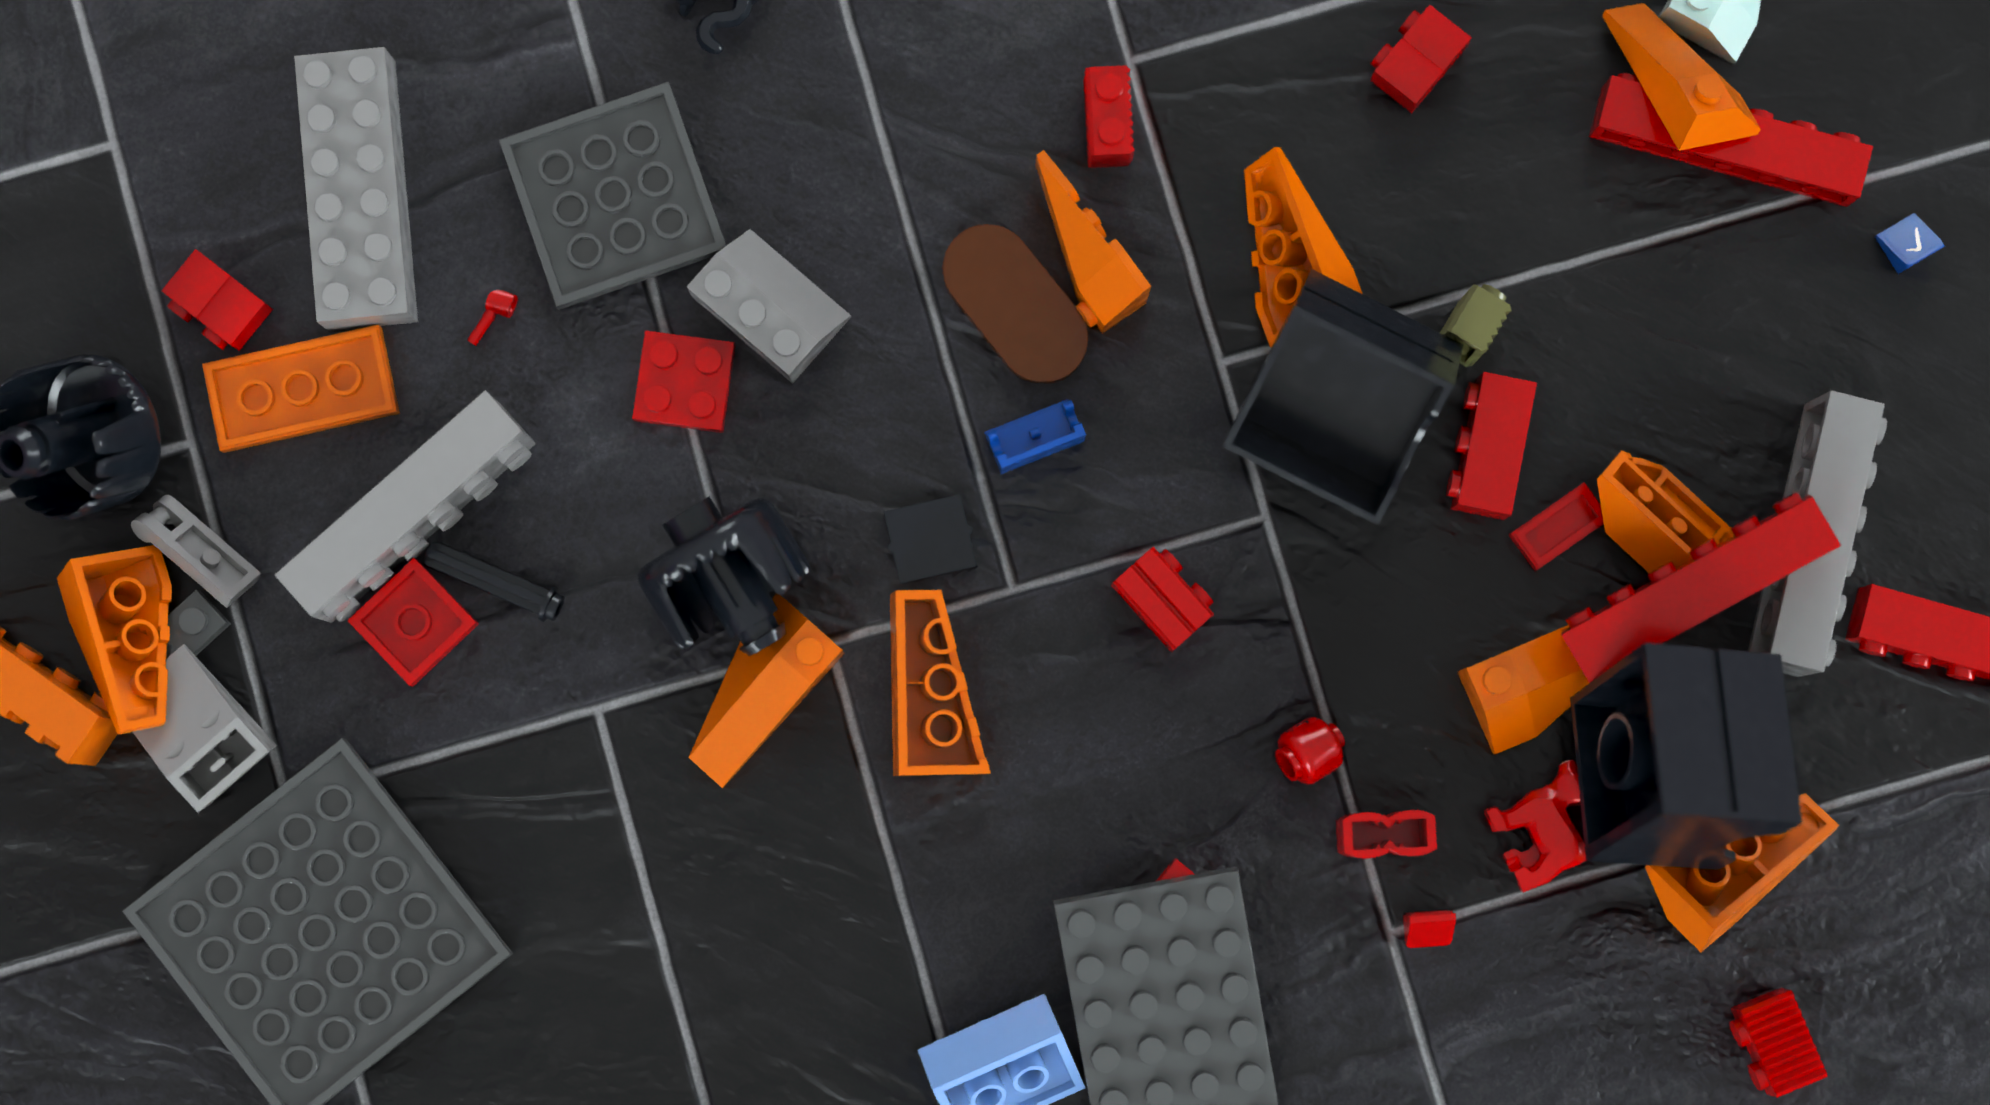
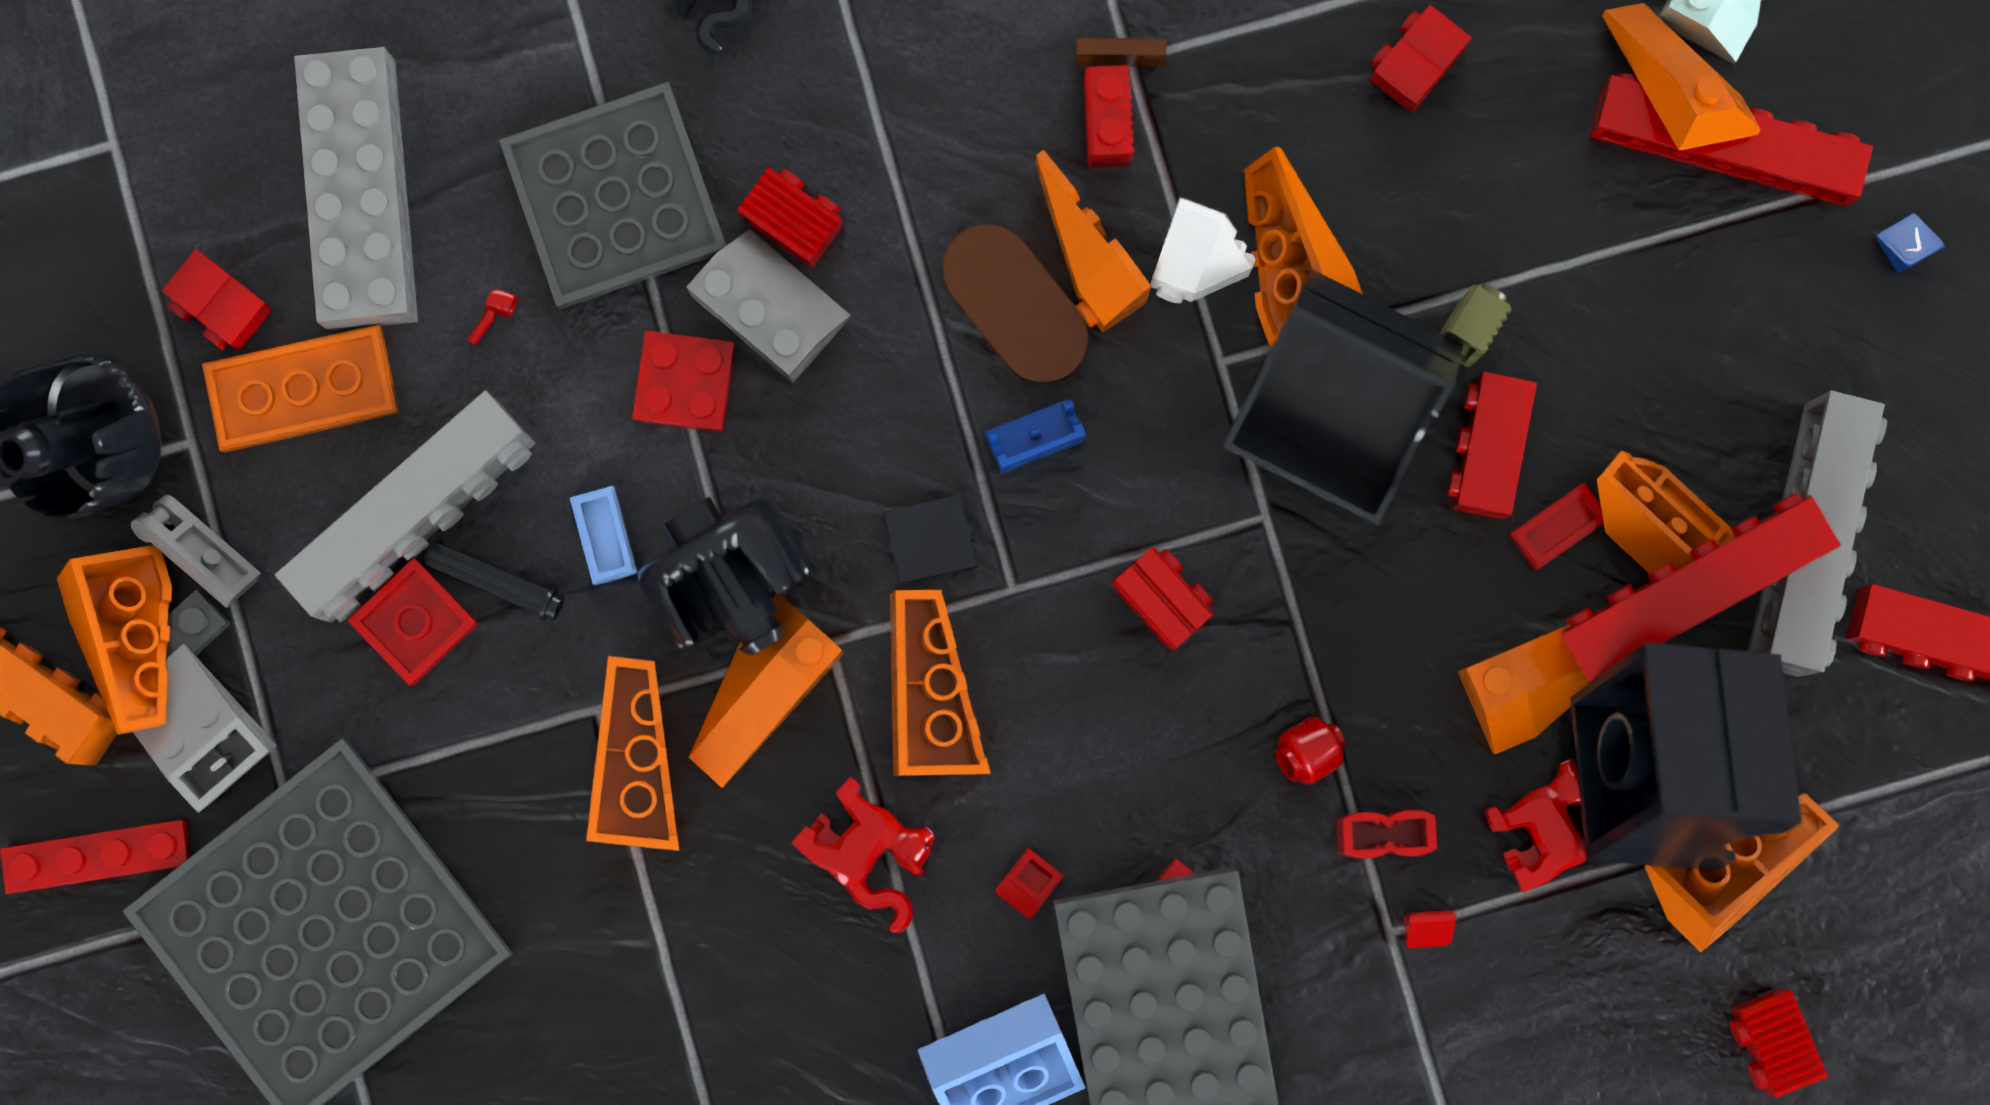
none -> red plate [0,820,192,894]
none -> light blue tile [570,486,638,586]
none -> orange wedge [586,656,679,851]
none -> red brick [737,167,843,269]
none -> red animal [791,777,935,934]
none -> red slope [995,848,1064,919]
none -> reddish brown tile [1075,37,1167,67]
none -> white wedge [1150,198,1256,304]

